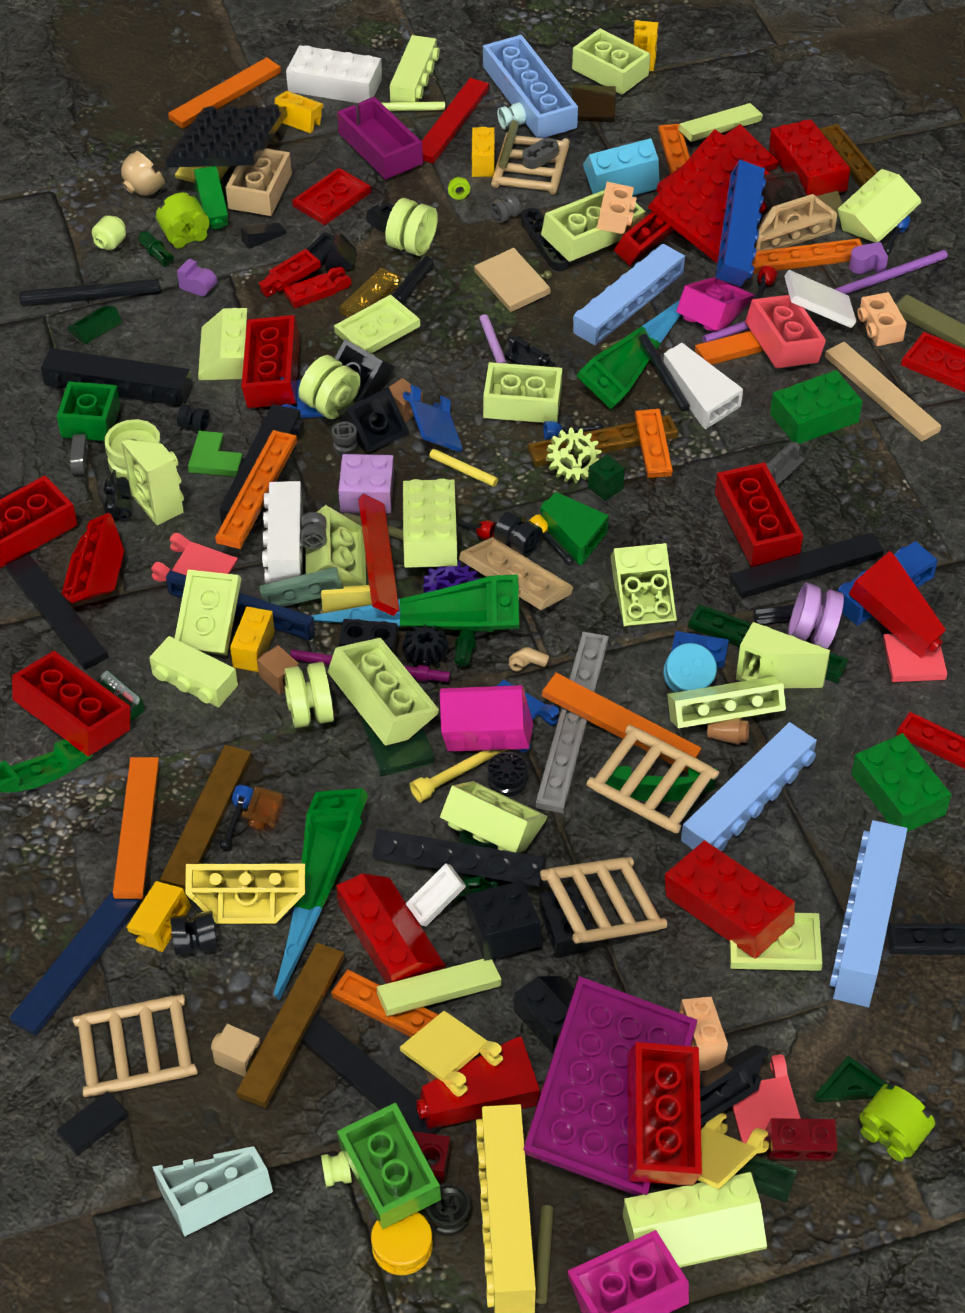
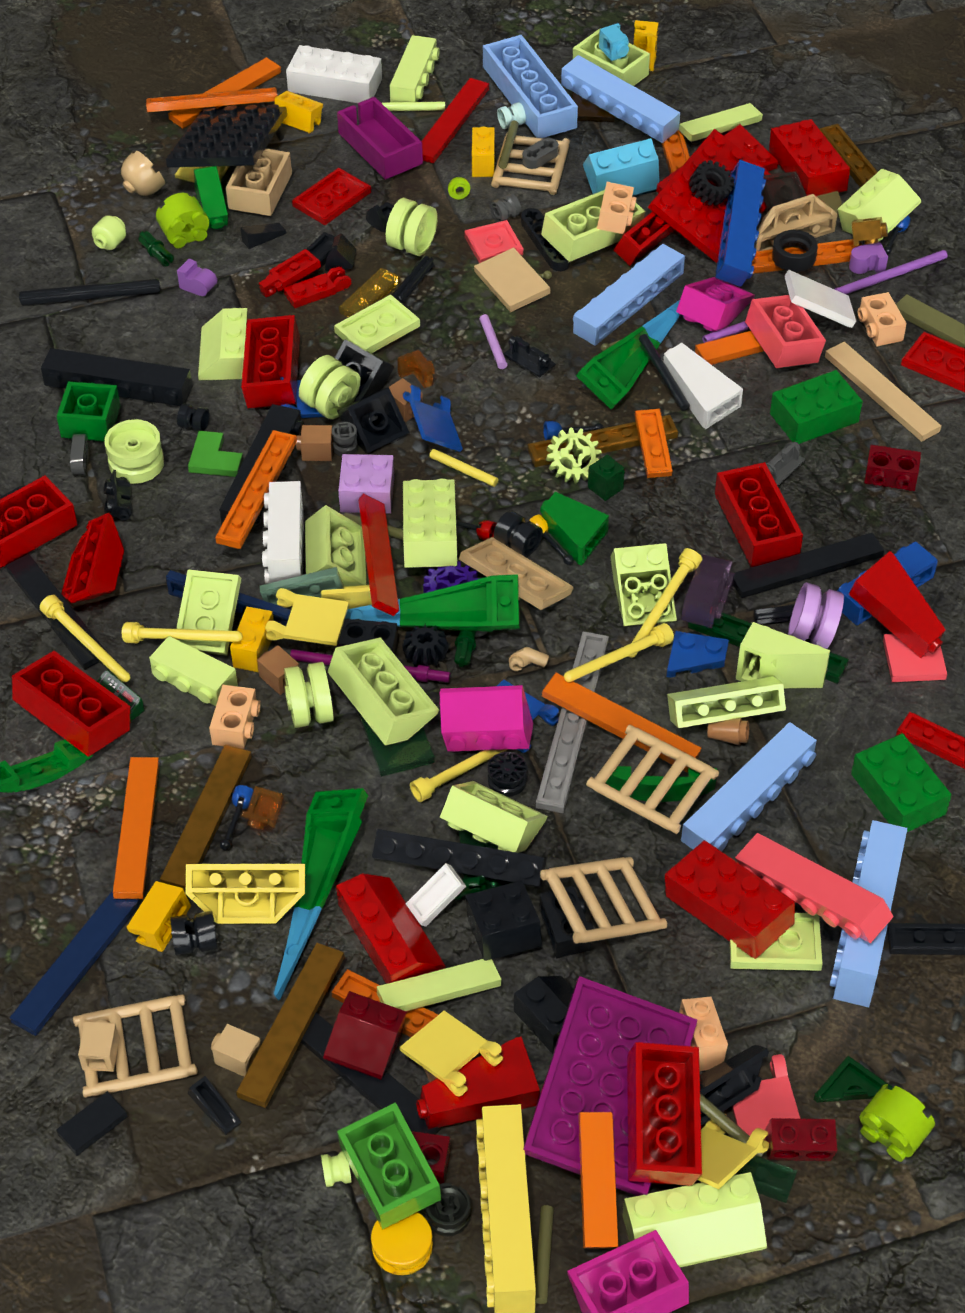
dark green slope [67,306,122,344] -> none
yellowish green slope [122,440,184,525] -> none
coral flag [151,533,237,581] -> none
light aqua wedge [152,1146,273,1237] -> none
dark grey wheel [300,512,327,549] -> none
yellowish green brick [483,362,562,423] -> none
medium azure head [663,643,717,693] -> none
red hinge [748,265,777,310] -> none
none -> light yellow piece [40,595,130,683]
none -> tan brick [78,1020,120,1072]
none -> light yellow piece [122,622,243,644]
none -> orange tile [146,87,277,112]
none -> black piece [187,1076,241,1135]
none -> light nougat brick [209,685,260,749]
none -> light yellow flag [265,588,349,646]
none -> medium nougat brick [296,425,333,461]
none -> dark red slope [323,991,407,1080]
none -> clear orange bracket [397,350,435,388]
none -> coral tile [464,220,523,263]
none -> light blue brick [561,55,680,143]
none -> light yellow piece [564,623,674,682]
none -> orange tile [578,1112,618,1248]
none -> medium azure brick [599,23,629,61]
none -> light yellow piece [628,548,703,658]
none -> clear purple brick [681,554,735,628]
none -> black tyre [689,160,734,206]
none -> olive bar [700,1093,764,1159]
none -> coral brick [735,833,894,944]
none -> black tyre [772,230,818,272]
none -> pearl gold brick [852,217,888,246]
none -> dark red brick [864,445,921,491]

